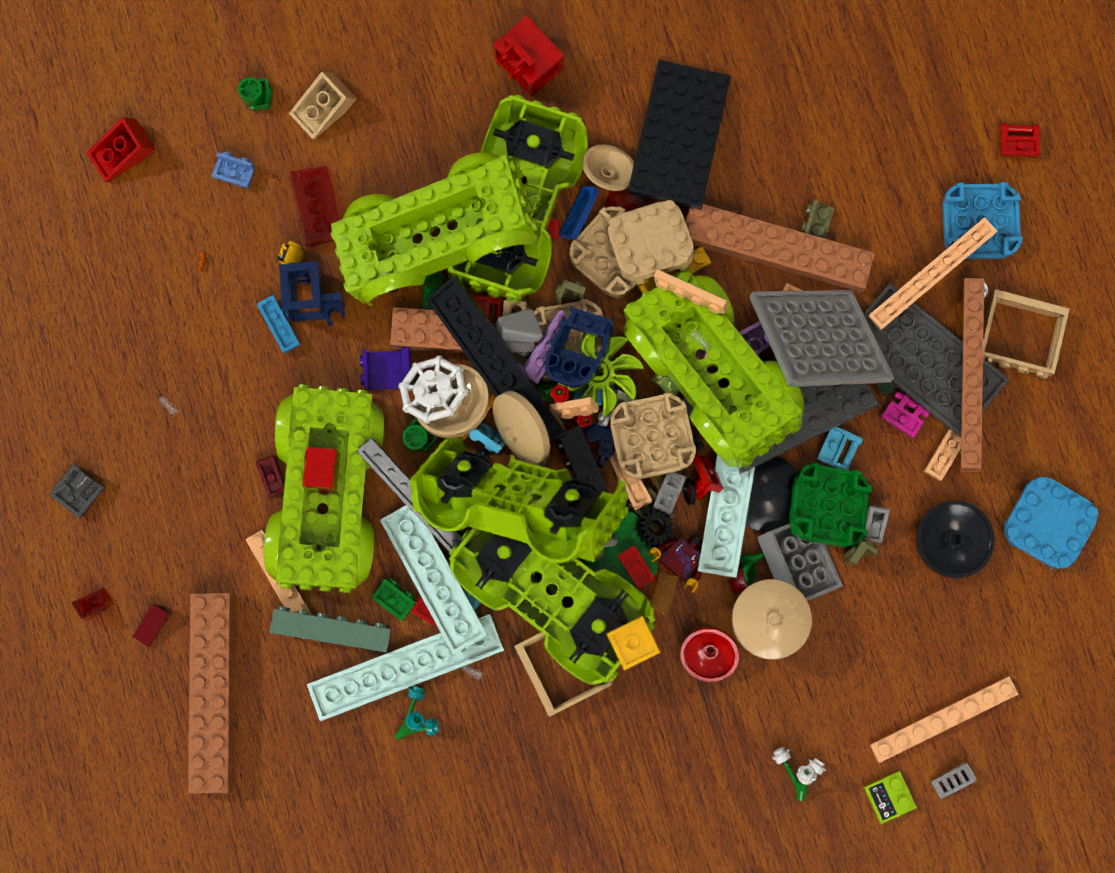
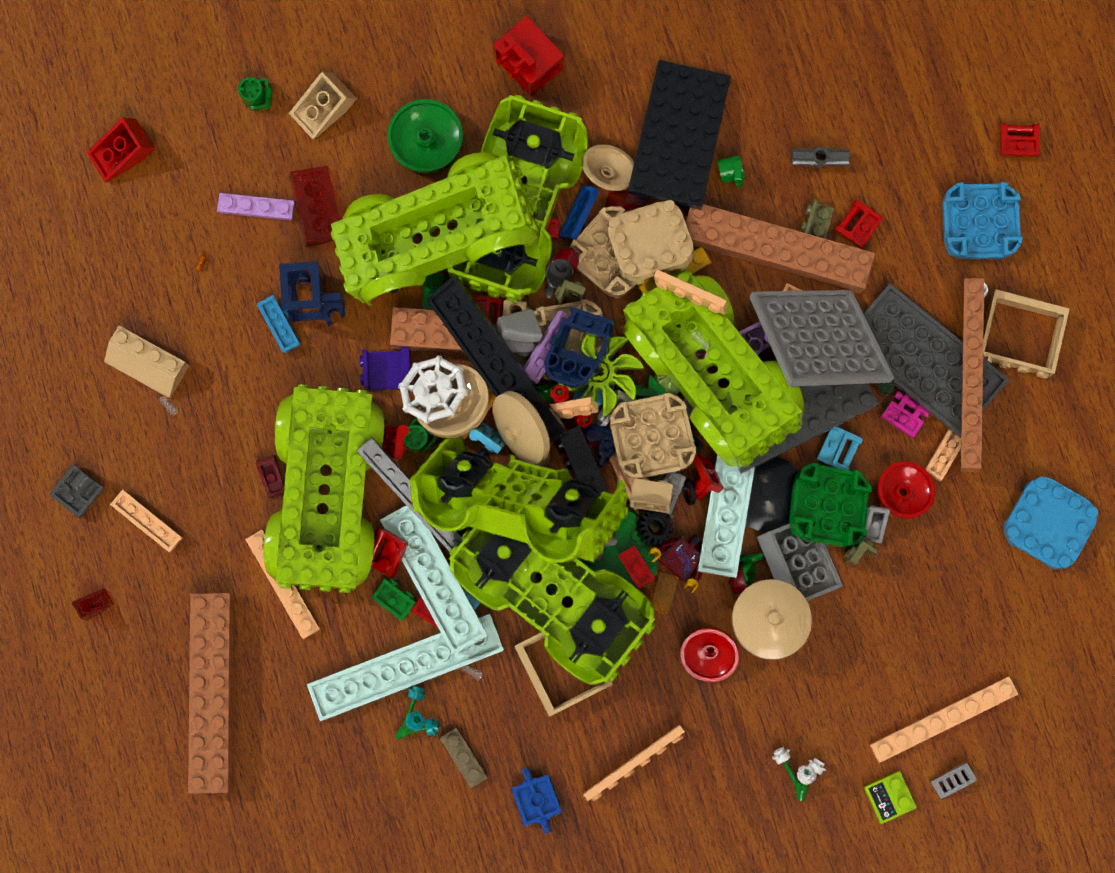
dark red slope [133,604,171,647] -> none
medium blue bracket [212,152,256,189] -> none
sand green brick [269,606,391,652] -> none
yellow head [277,241,305,264] -> none
red slope [302,447,340,492] -> none
yellow tile [606,616,661,671] -> none
light nougat plate [868,217,997,331] -> none
black dish [915,500,995,578] -> none
none -> tan slope [104,326,189,398]
none -> light nougat plate [110,490,183,553]
none -> lavender plate [217,193,295,221]
none -> red plate [371,527,409,578]
none -> red plate [382,425,409,460]
none -> green dish [387,99,463,174]
none -> dark tan plate [440,727,488,789]
none -> blue plate [511,767,562,834]
none -> dark grey hair [544,248,579,298]
none -> light nougat plate [583,725,684,802]
none -> tan brick [630,478,673,513]
none -> green slope [635,374,667,399]
none -> green piece [717,155,745,188]
none -> dark grey piece [791,146,850,168]
none -> red plate [833,200,883,249]
none -> red dish [877,461,935,519]

